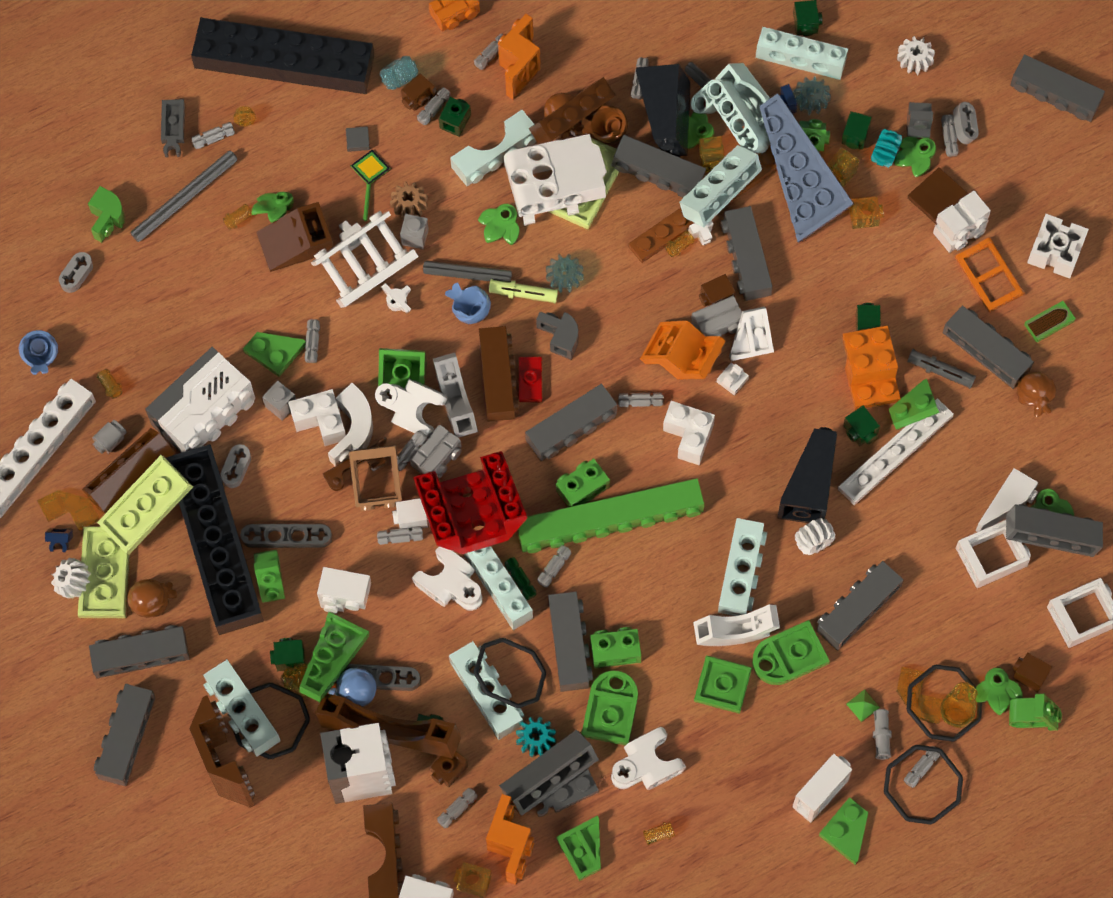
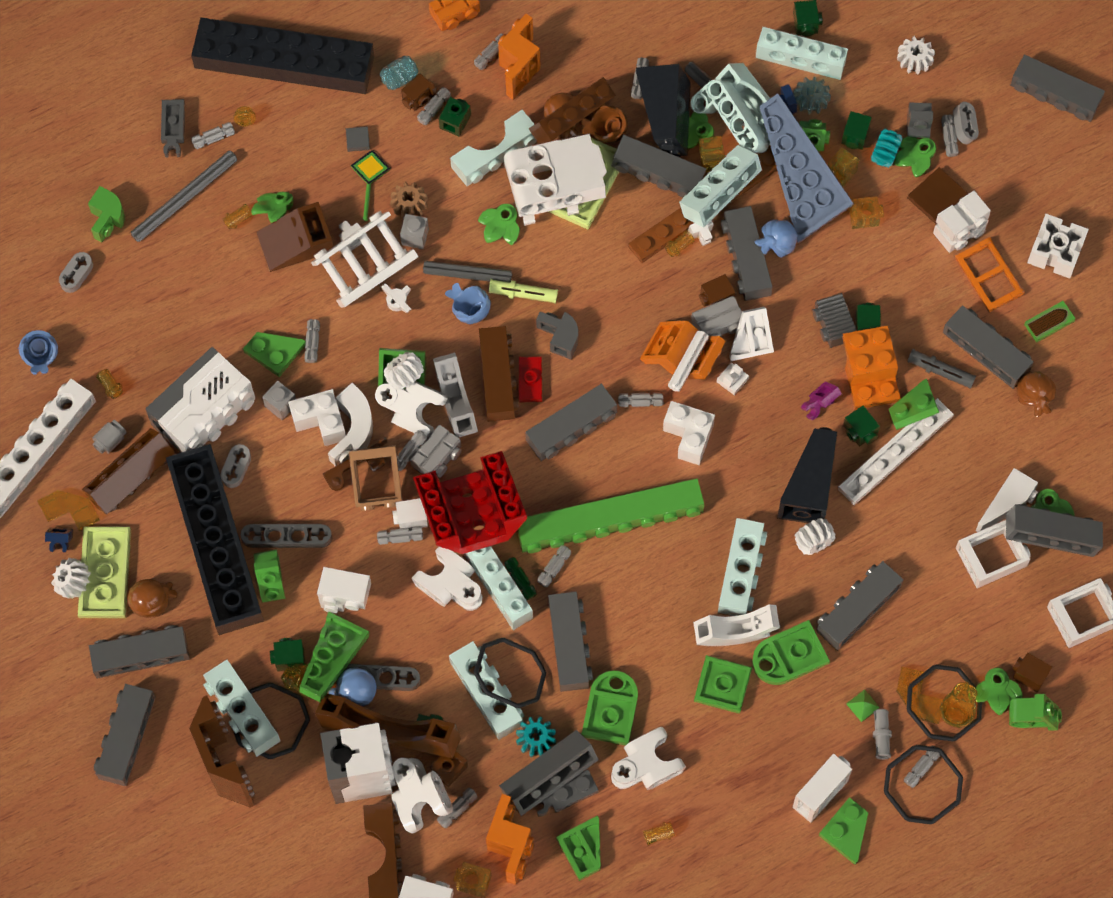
yellowish green tile [97,455,193,555] -> none
clear light blue gear [546,254,584,293] -> none
bright green brick [556,459,610,507] -> none
bright green brick [590,627,641,669] -> none
none -> white gear [384,352,424,390]
none -> white piece [392,758,453,834]
none -> white axle [668,331,709,392]
none -> medium blue hat [755,219,797,258]
none -> magenta plate [801,381,842,420]
none -> dark grey brick [812,293,857,348]

